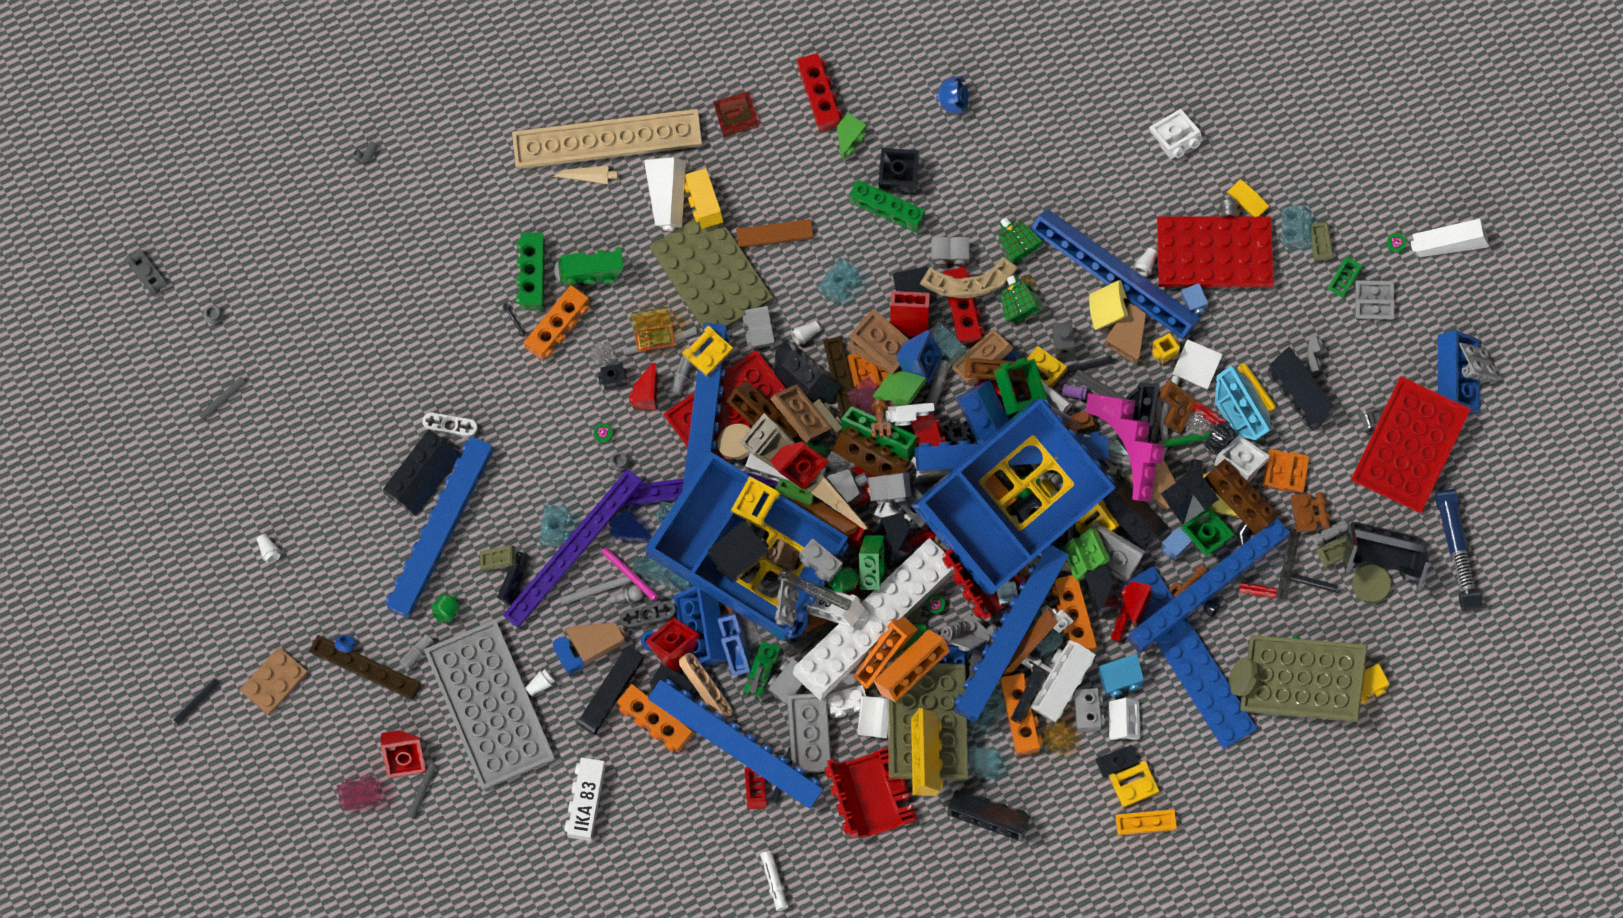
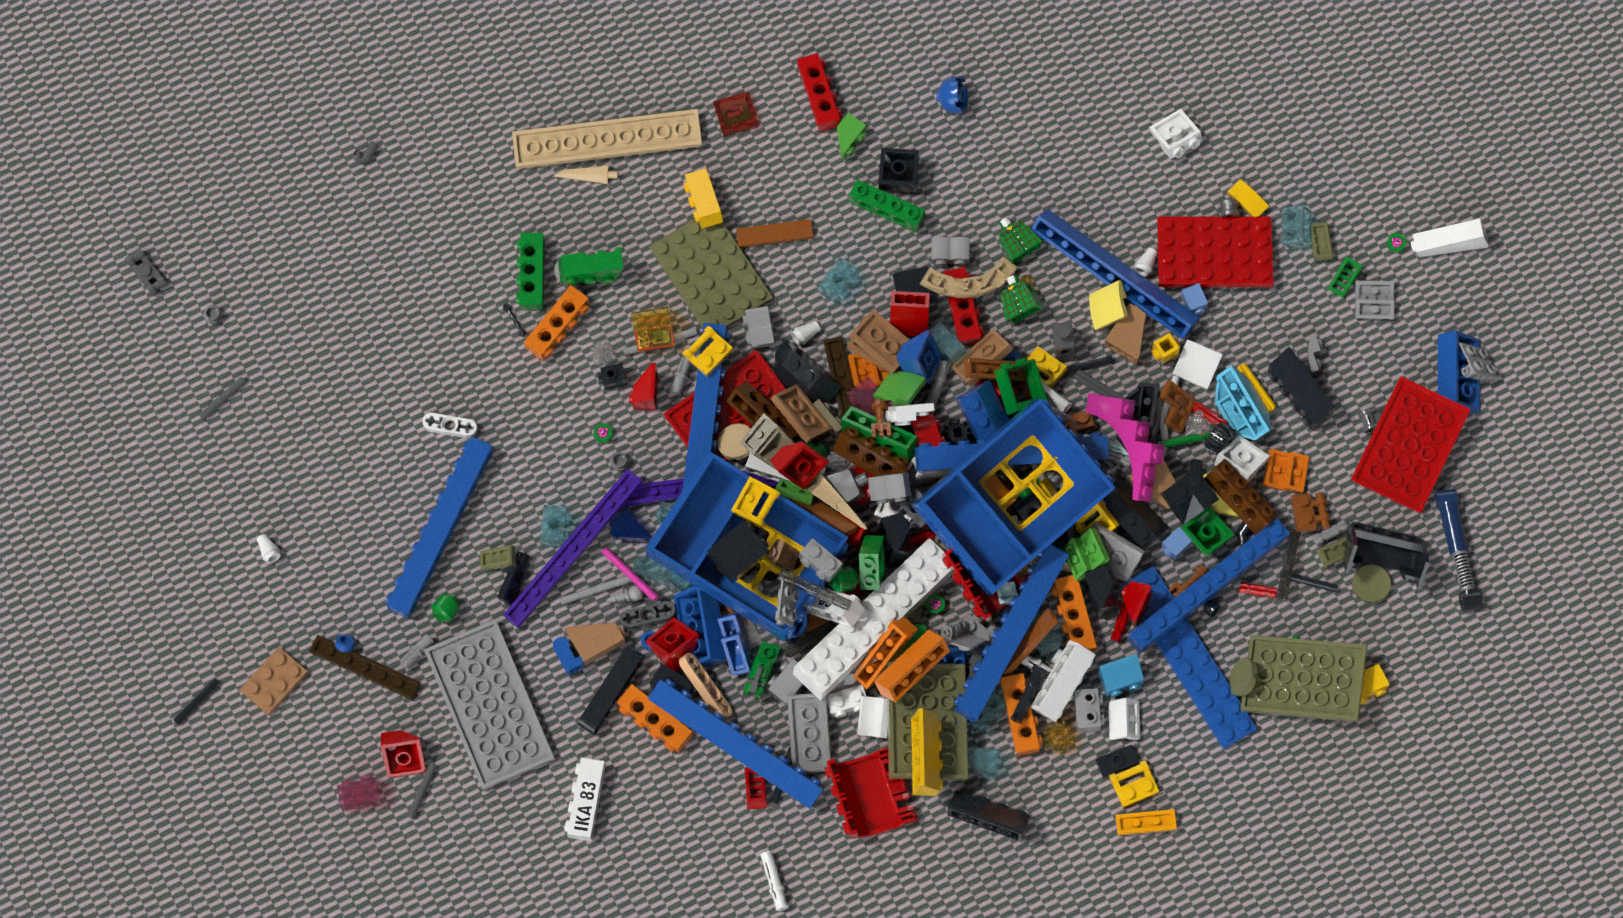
black slope [383,429,462,516] -> none
white cone [525,669,555,696] -> none
white slope [645,157,686,231] -> none
white bracket [1041,604,1073,633] -> none
medium lavender pin [1062,384,1087,401] -> none

